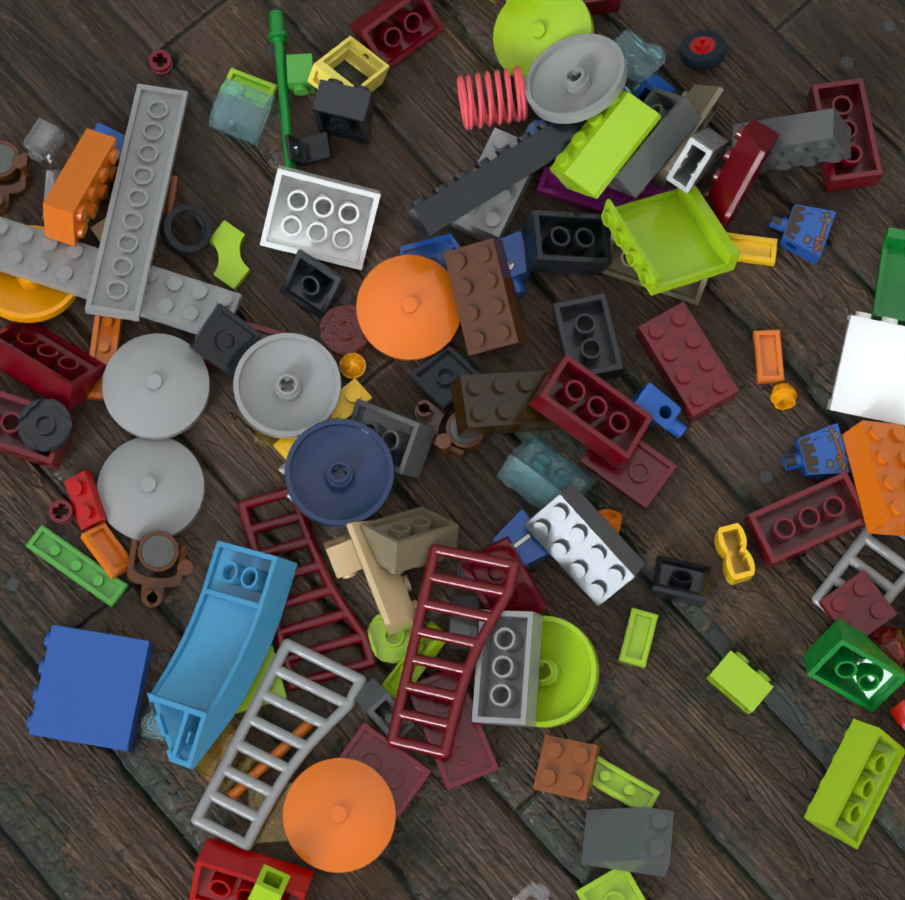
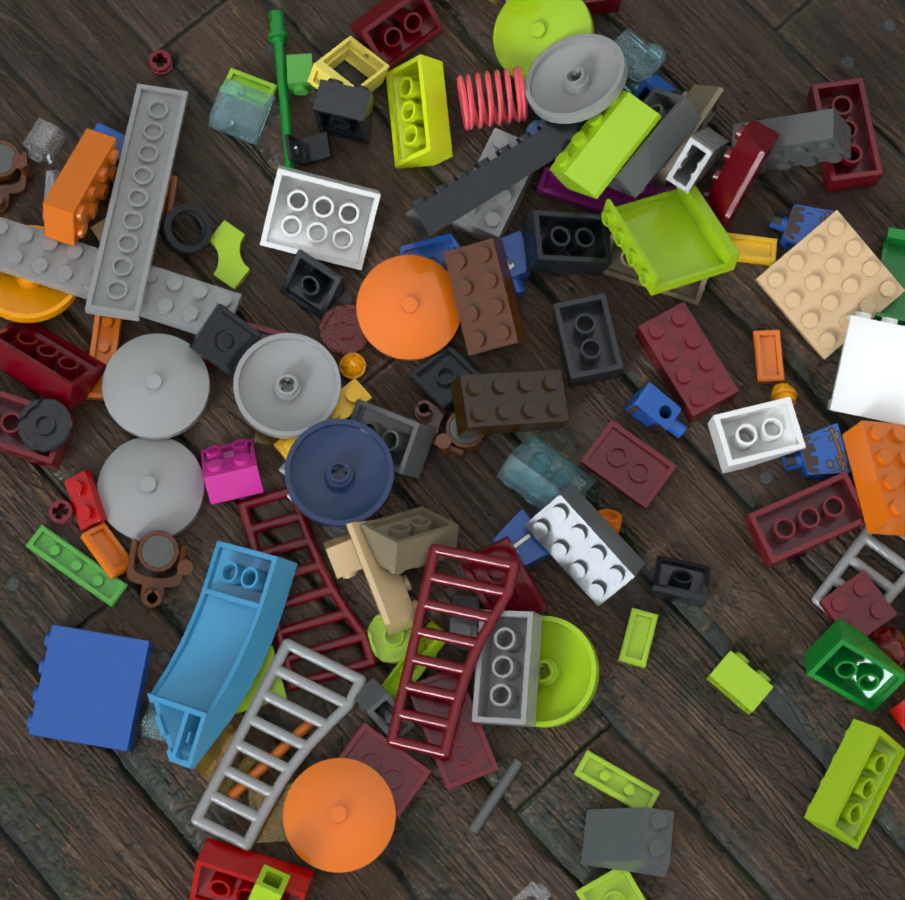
dark red brick [529,353,653,467] -> none
dark orange plate [533,735,600,802] -> none
black wheel [680,30,726,70] -> none
yellow brick [714,523,755,585] -> none
none -> dark pink slope [201,438,264,505]
none -> neon yellow slope [386,54,453,169]
none -> dark grey bar [468,758,523,834]
none -> white slope [708,397,806,474]
none -> tan plate [755,210,905,360]

